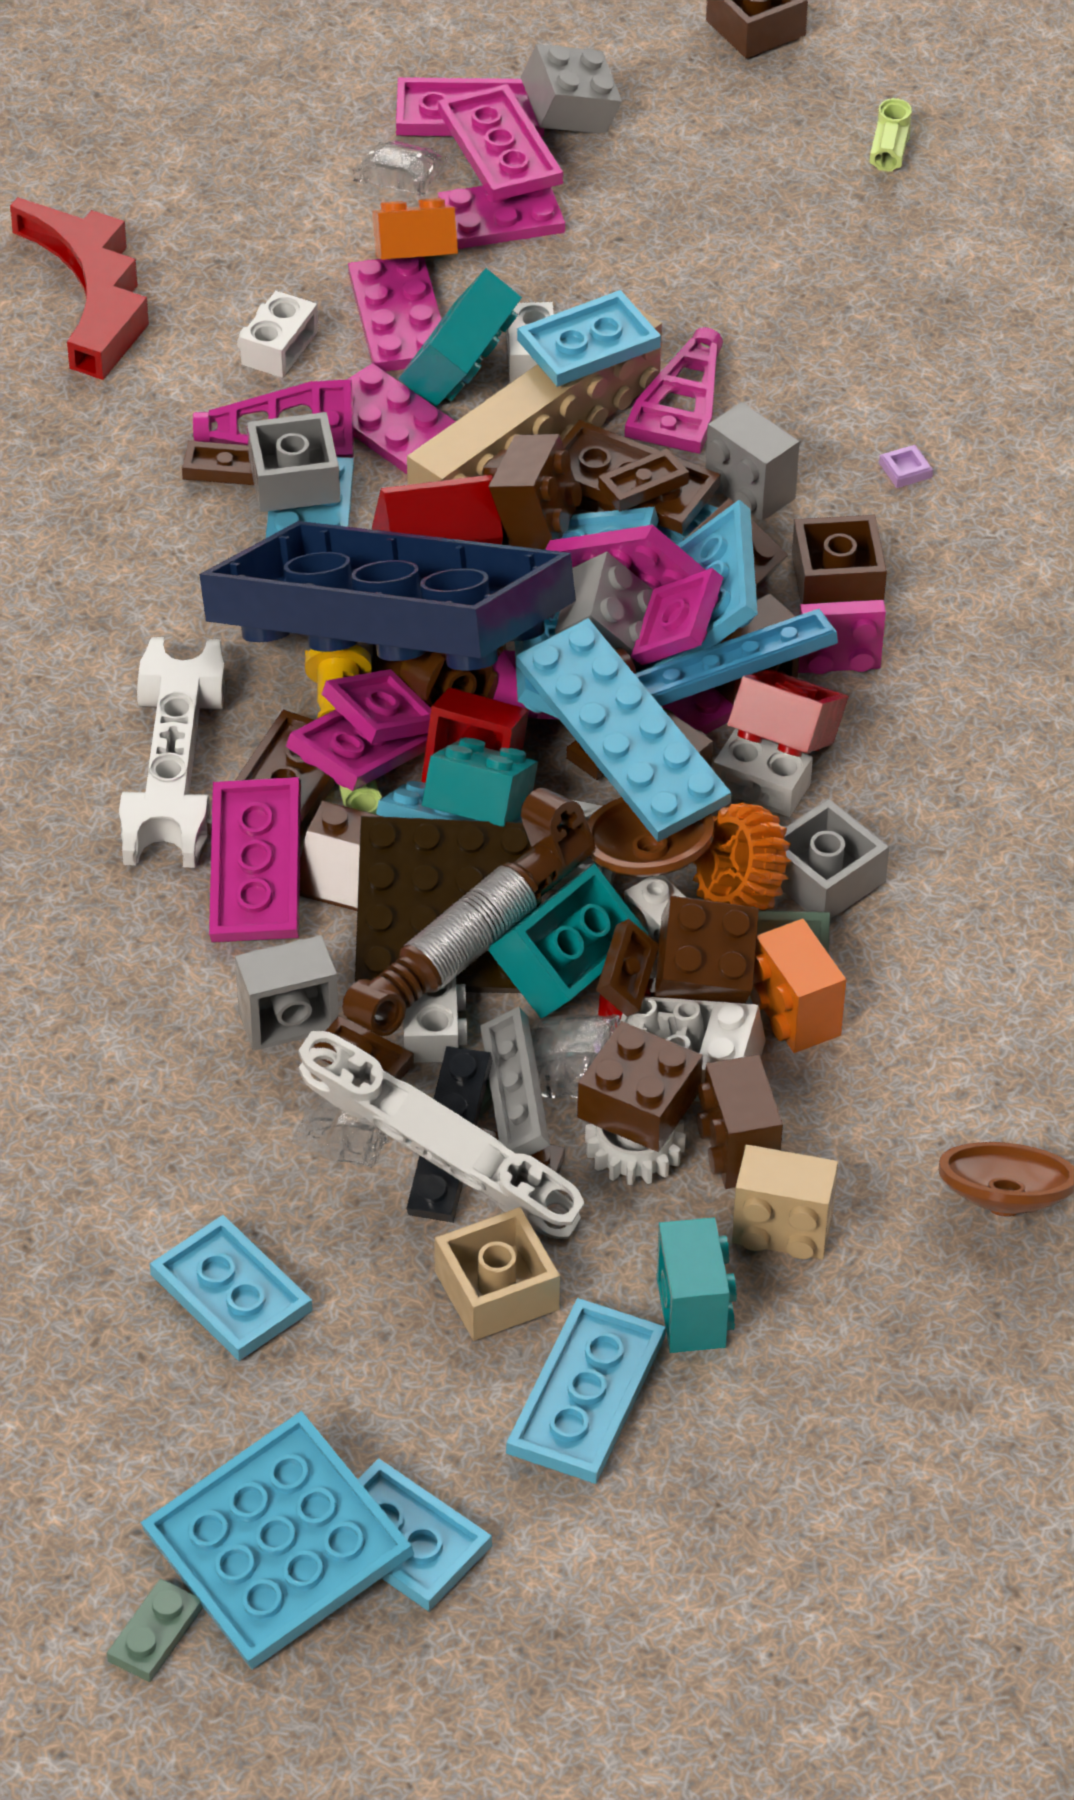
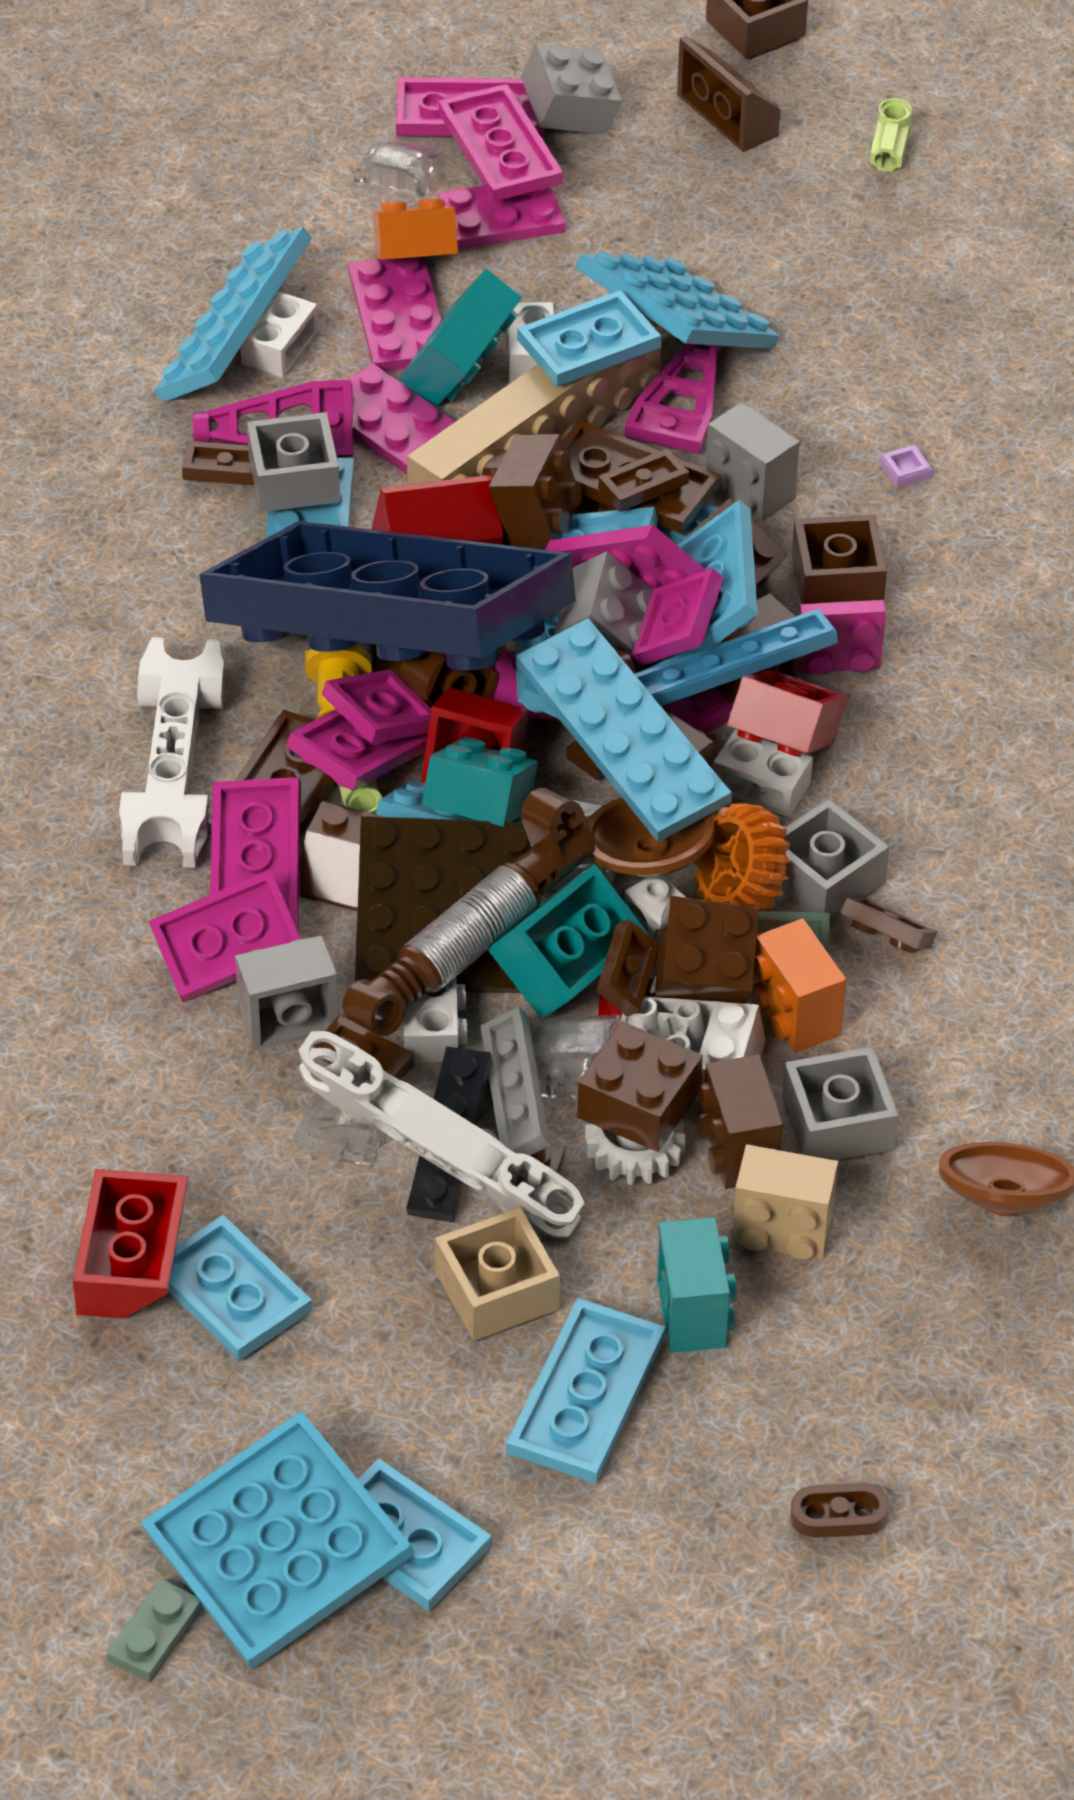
arch [10,197,149,380] -> none
none -> red slope [73,1169,188,1319]
none -> dark pink plate [148,869,301,1002]
none -> medium azure plate [154,227,312,401]
none -> medium azure plate [575,251,780,349]
none -> reddish brown slope [677,36,781,152]
none -> light grey brick [782,1046,899,1161]
none -> reddish brown plate [790,1483,889,1538]
none -> reddish brown plate [840,896,937,953]

